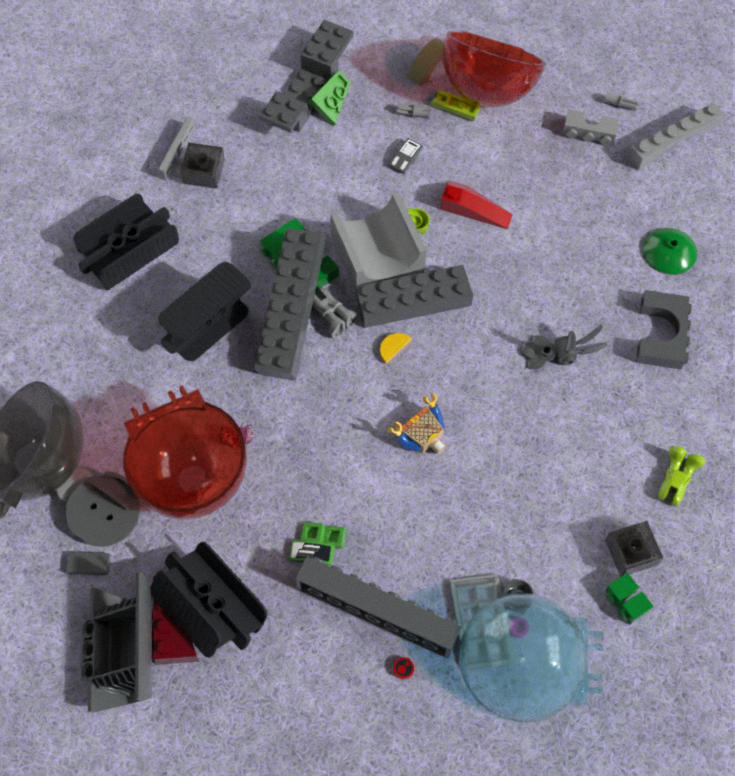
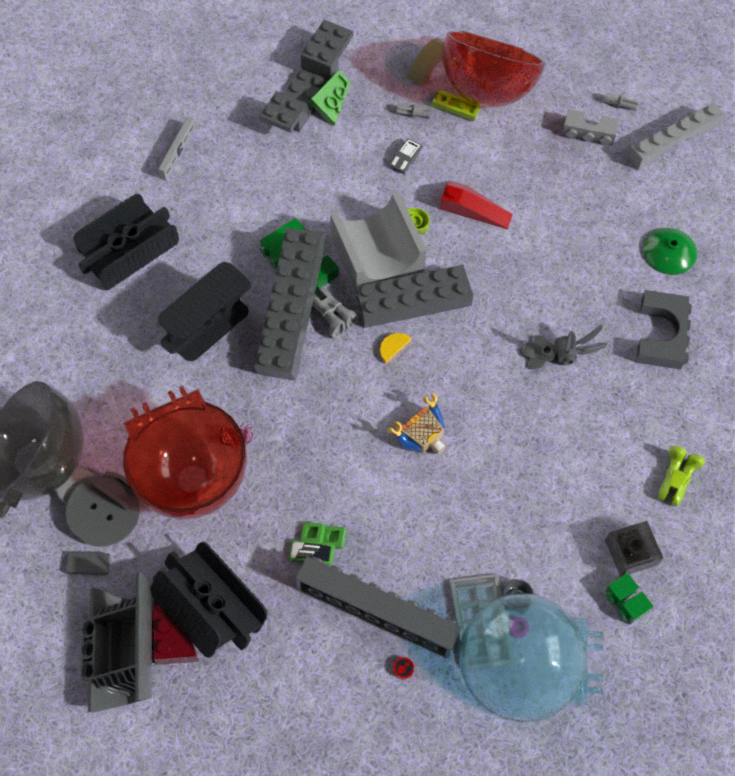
clear smoke brick [180,142,225,188] -> none

